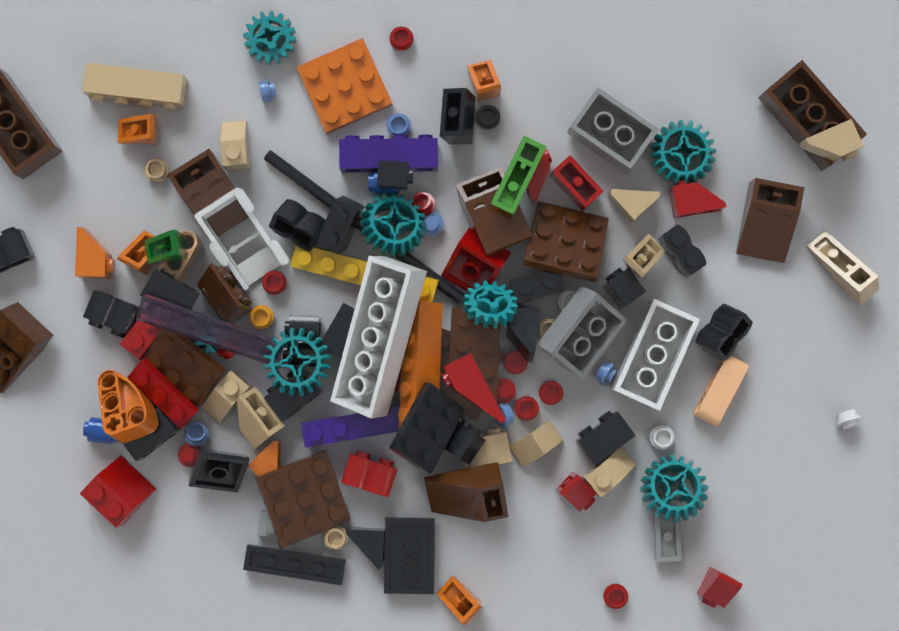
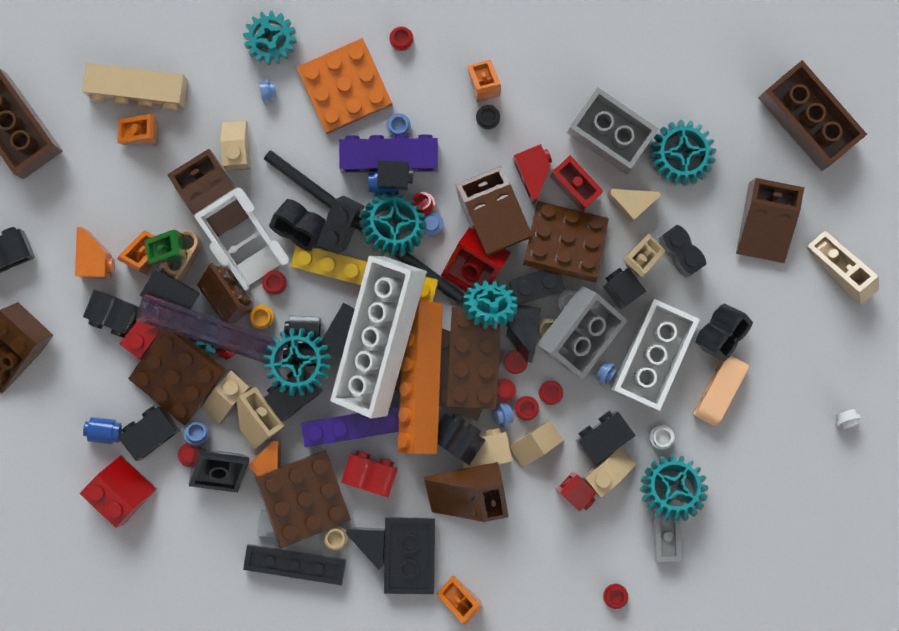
orange beam [97,370,158,443] -> none
red plate [127,358,199,429] -> none
tan plate [144,158,169,182] -> none
black plate [389,382,465,475] -> none
black brick [439,88,476,145] -> none
red slope [441,353,506,423] -> none
bright green slope [491,136,547,215] -> none
red slope [668,180,726,219] -> none
red slope [697,567,743,608] -> none
tan slope [799,119,864,162] -> none

